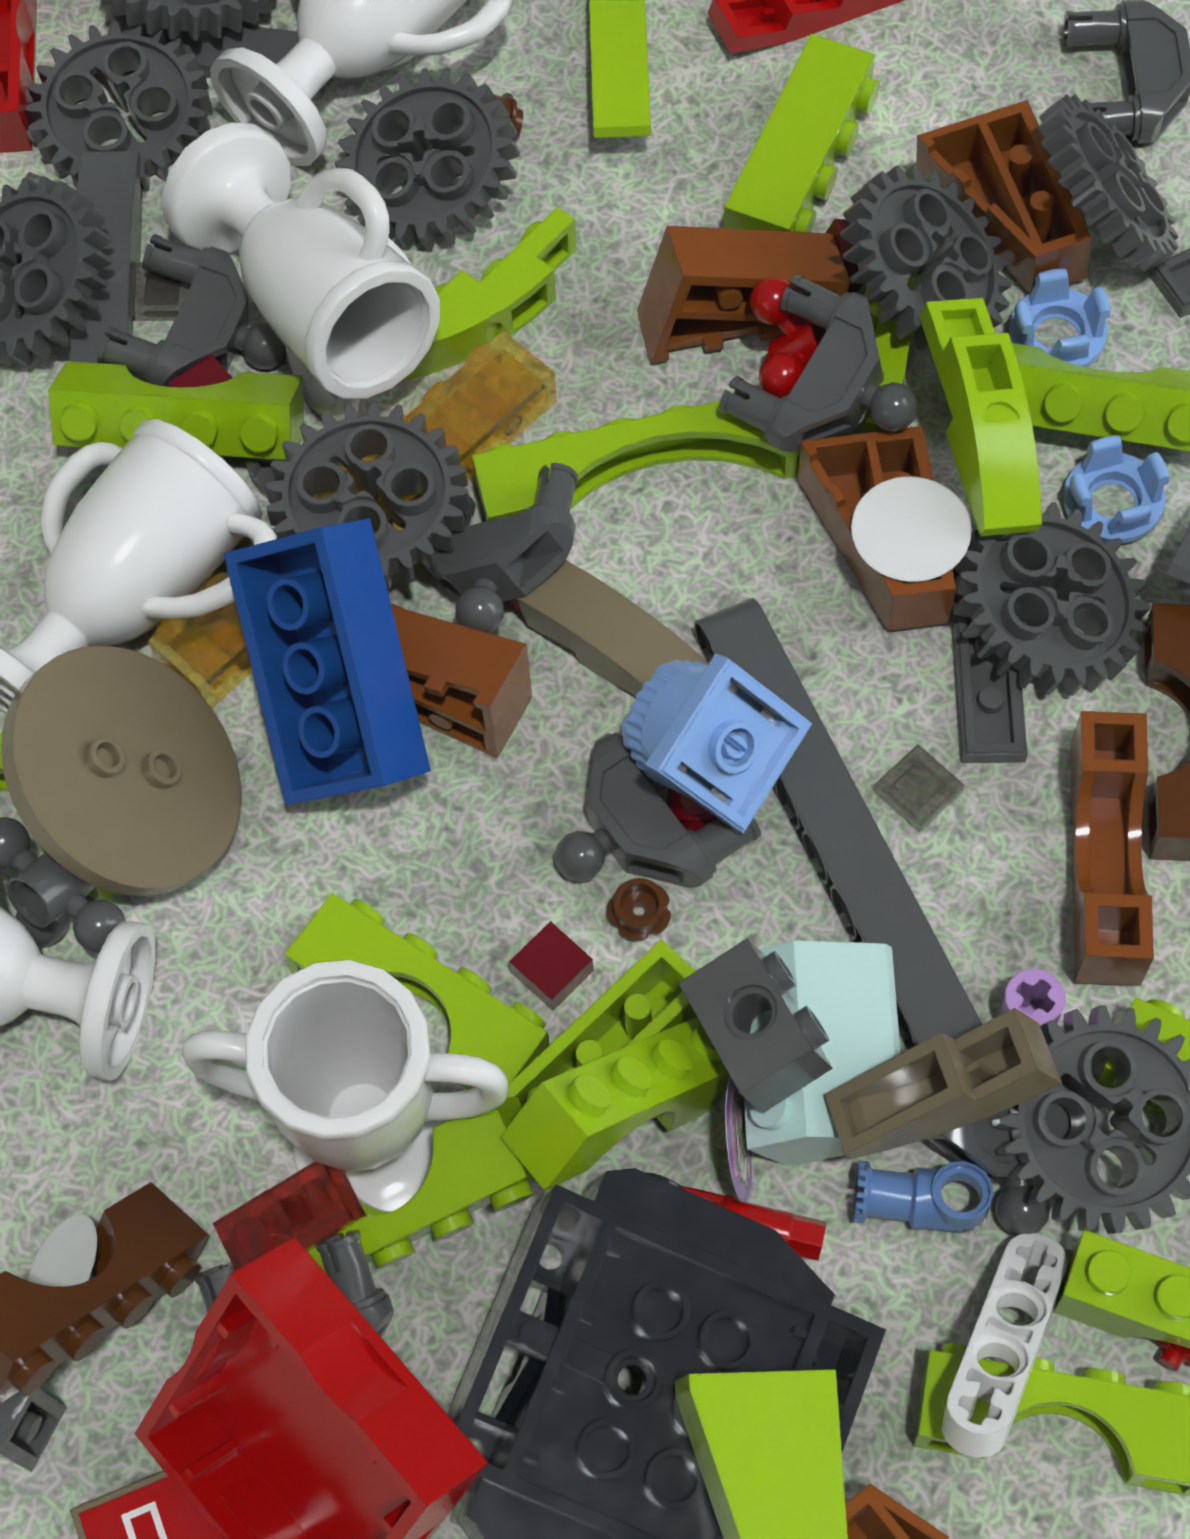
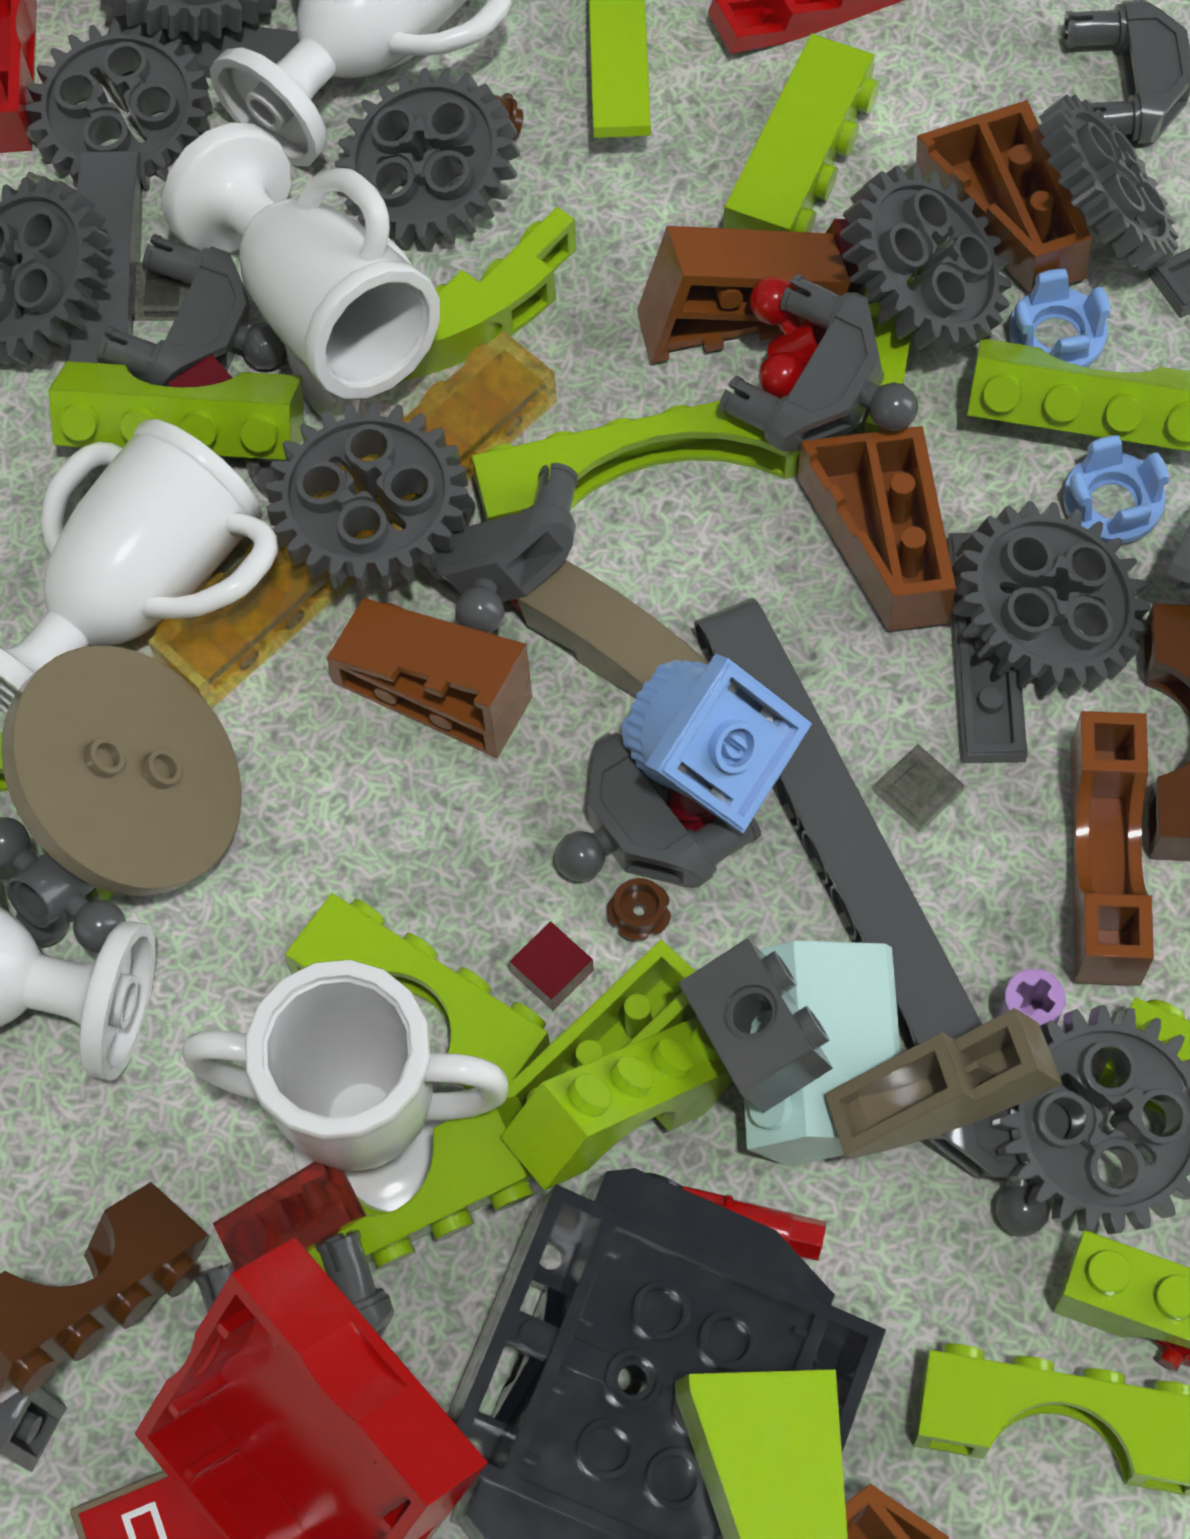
white sticker [27,1214,97,1286] -> none
blue brick [224,518,431,805] -> none
sticker [725,1076,752,1202] -> none
white sticker [851,477,972,582] -> none
medium blue connector [853,1161,994,1233] -> none
lime slope [919,298,1042,537] -> none
white beam [941,1233,1068,1458] -> none

